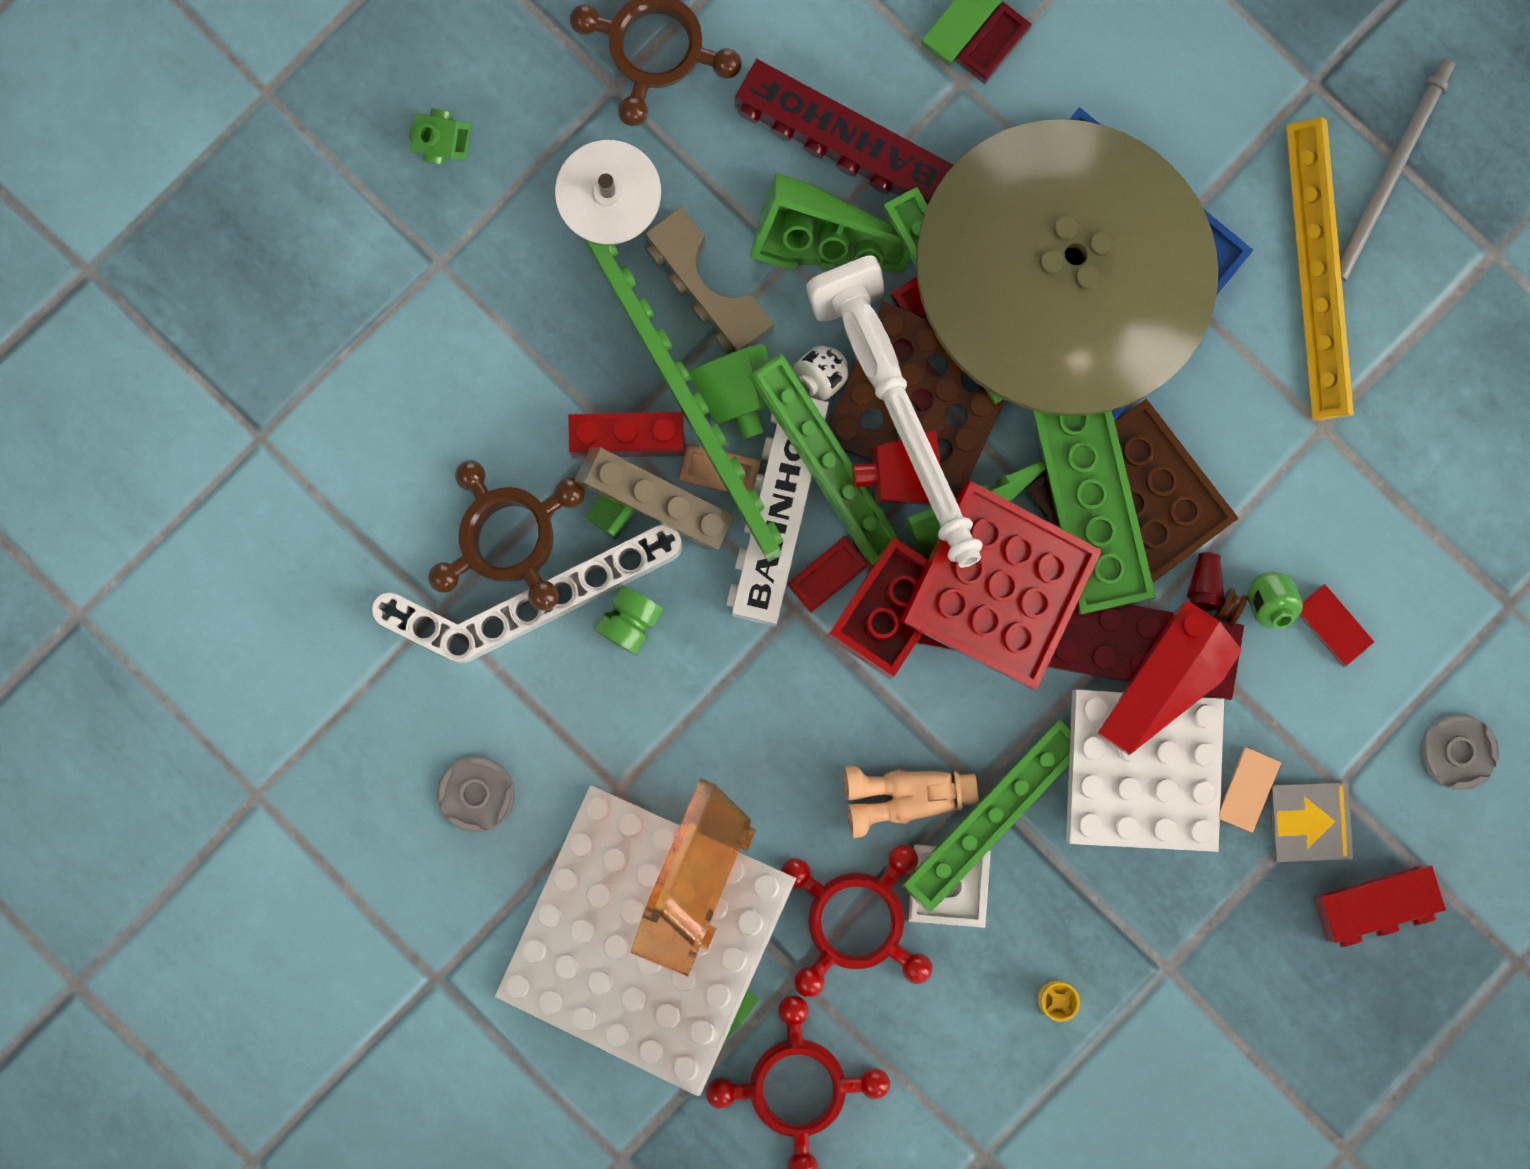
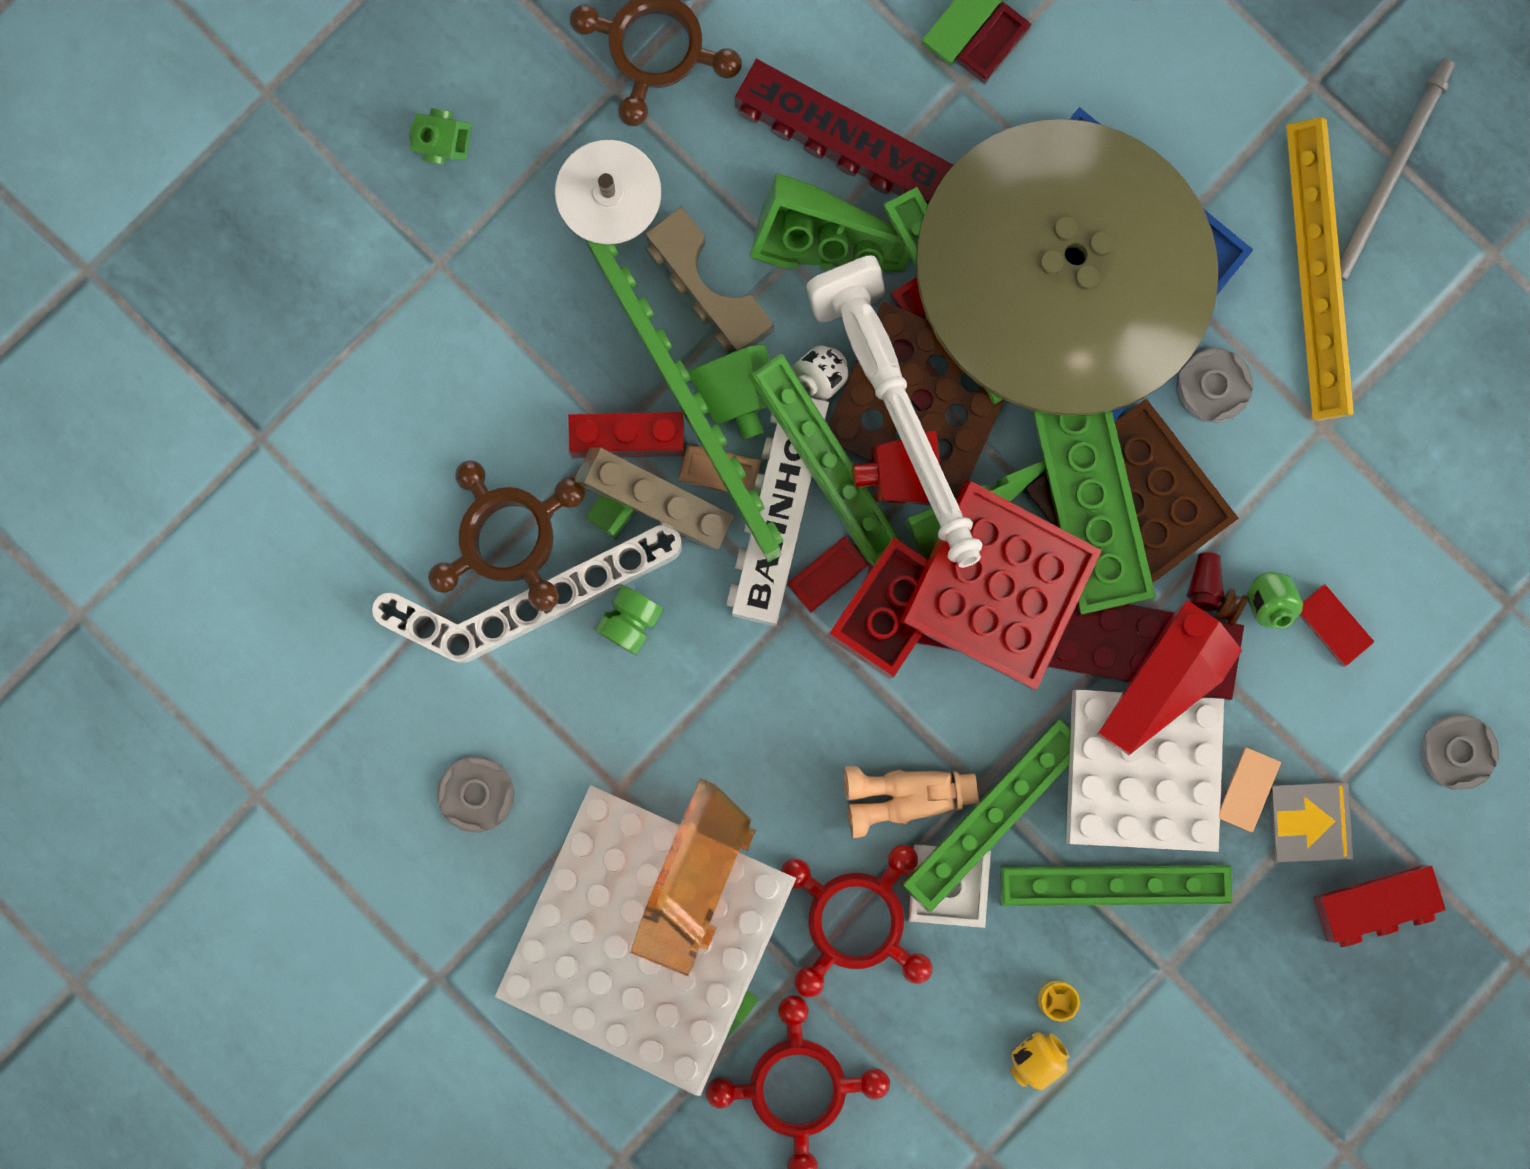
none -> bright green tile [1000,865,1232,906]
none -> yellow head [1010,1032,1069,1091]
none -> light grey tile [1177,347,1253,423]

